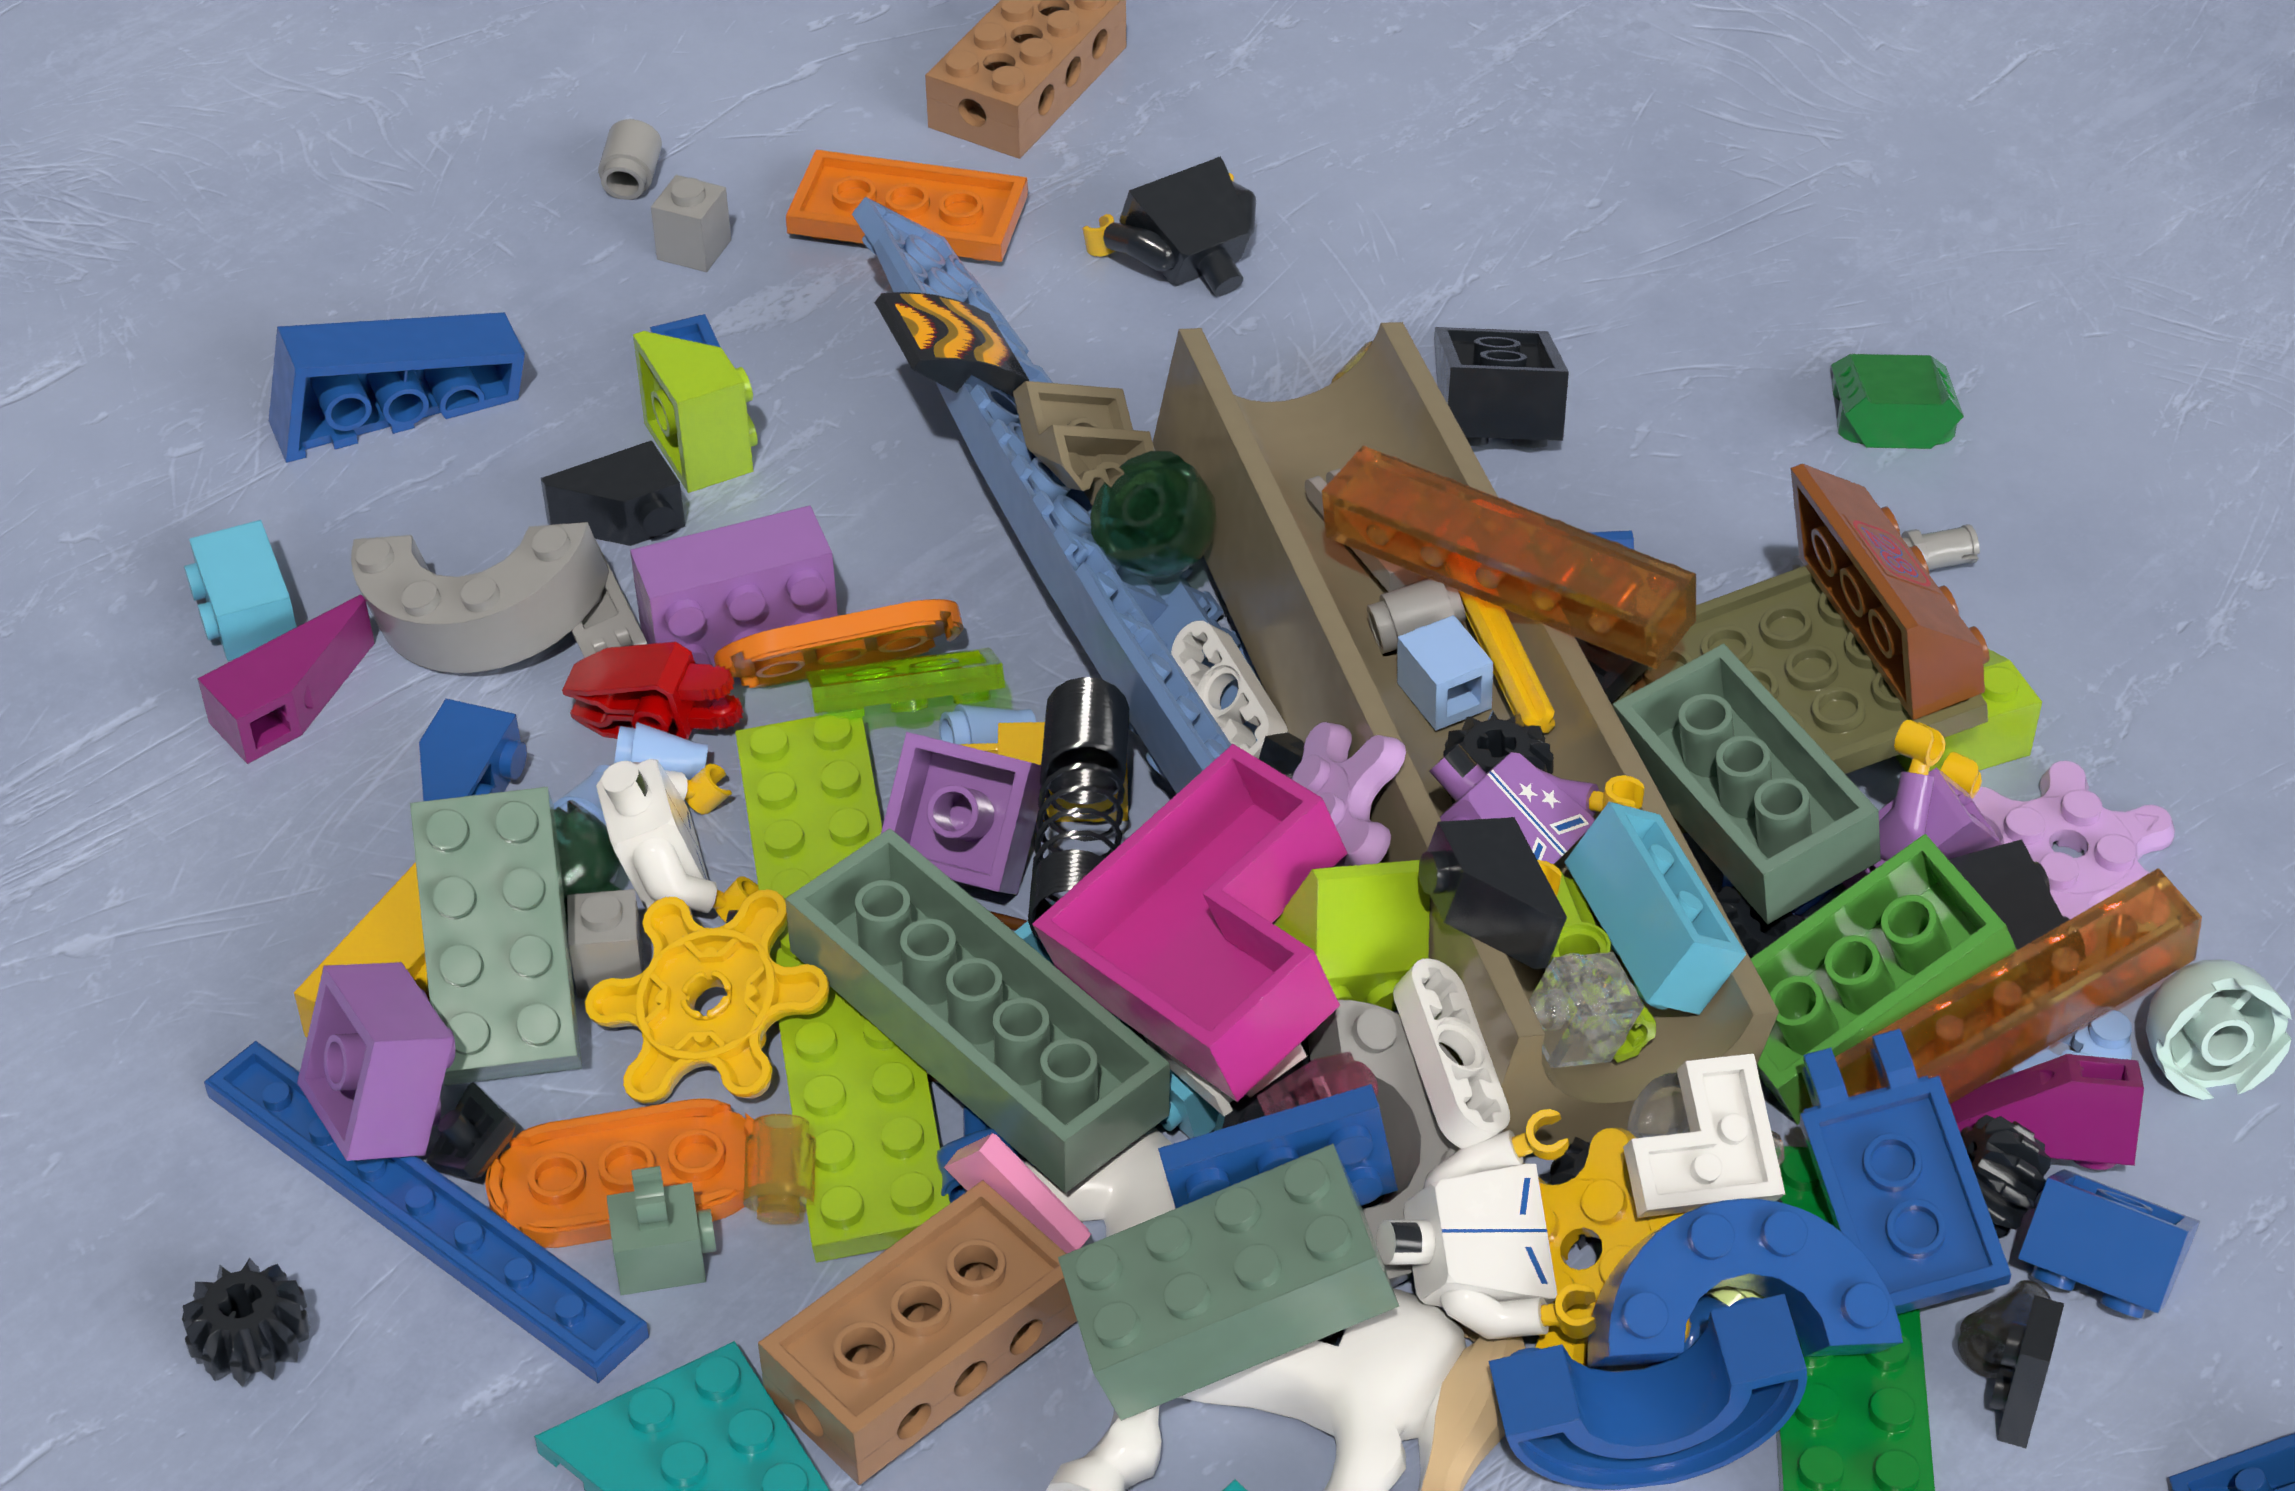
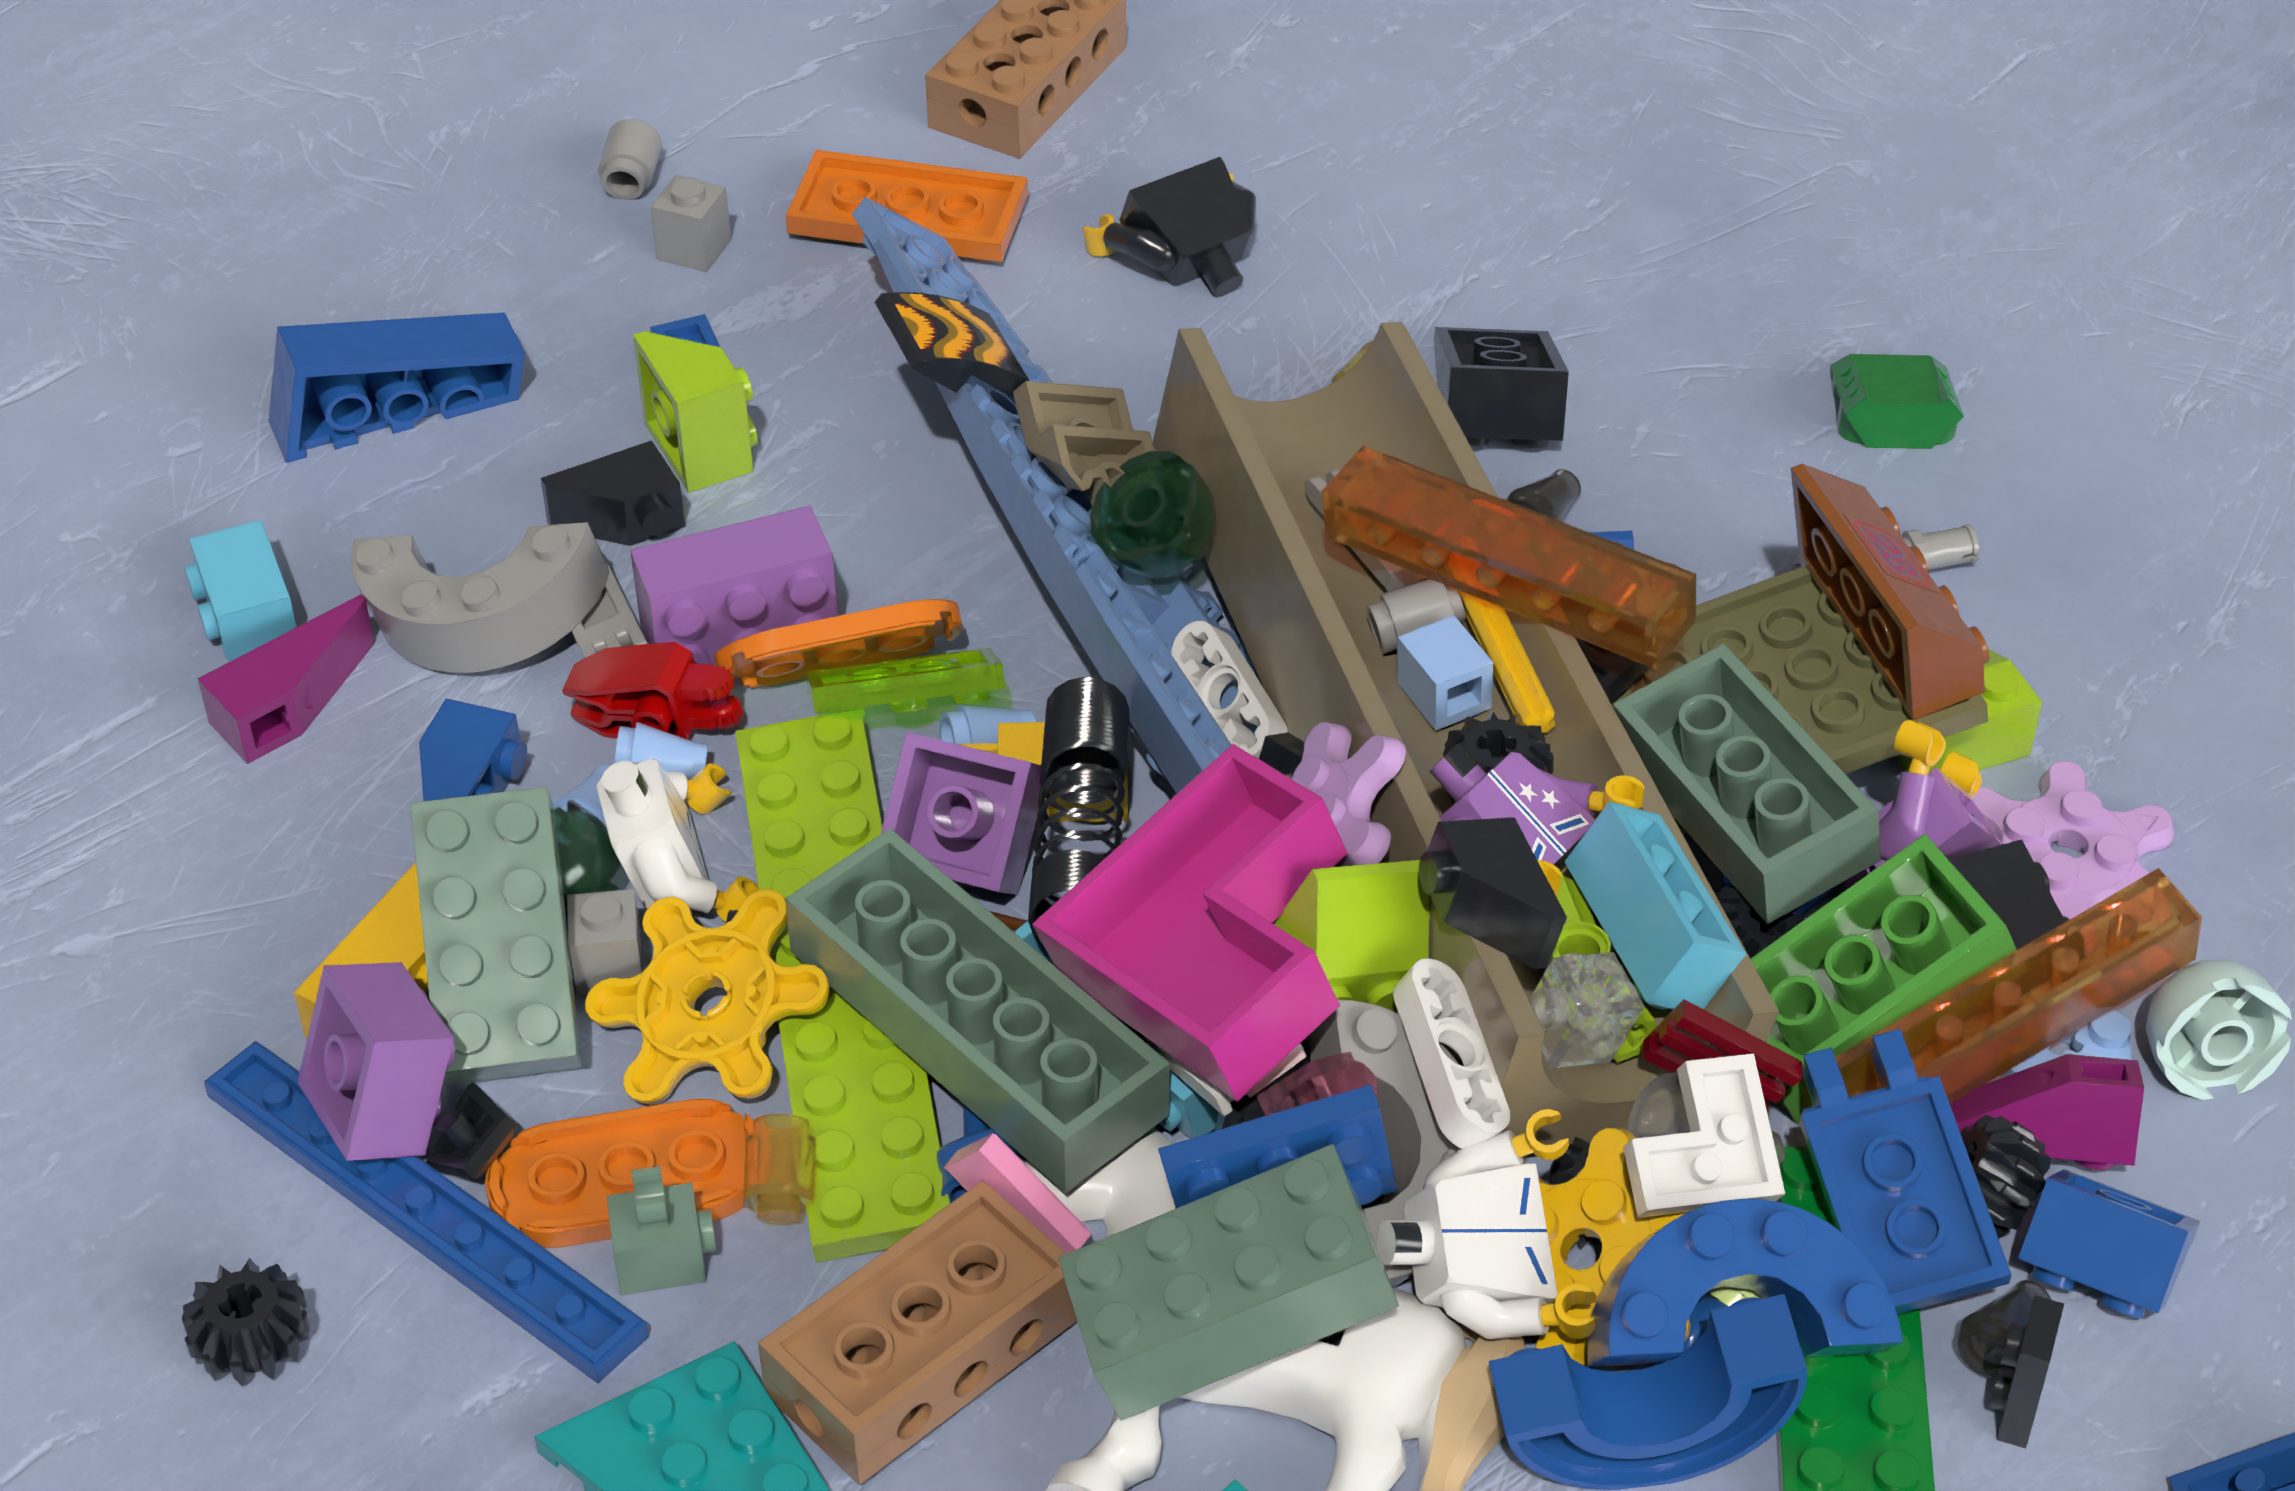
none -> clear smoke cone [1504,469,1581,535]
none -> dark red tile [1642,999,1802,1112]

